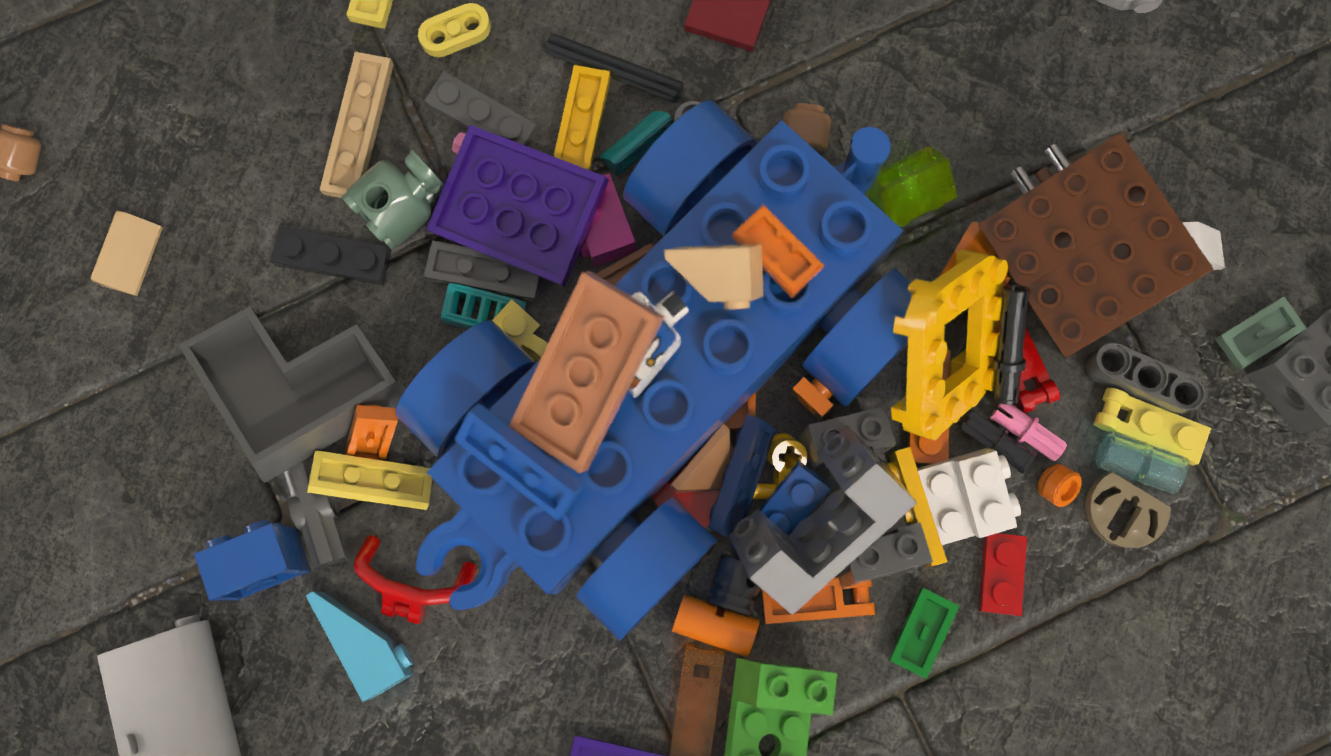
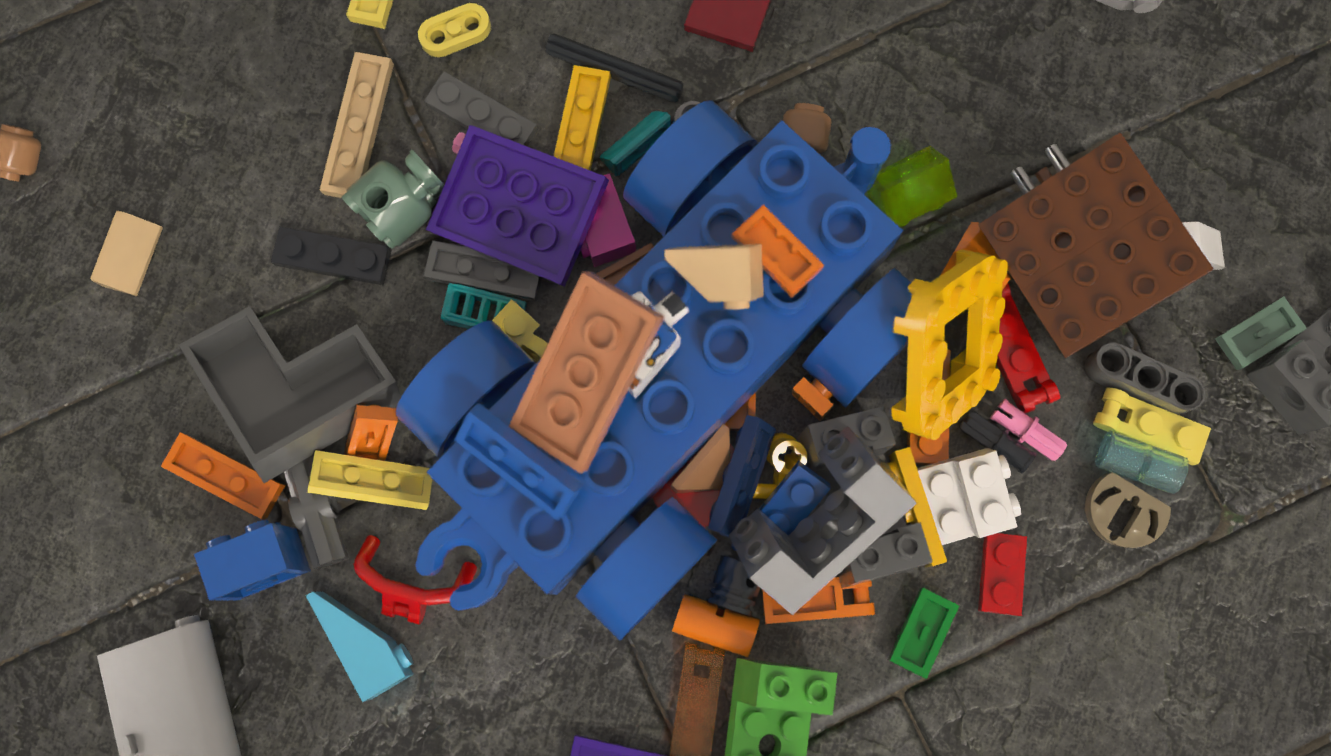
black pin [993,284,1030,405] -> none
orange tile [1037,464,1082,507] -> none
none -> orange plate [161,432,285,520]

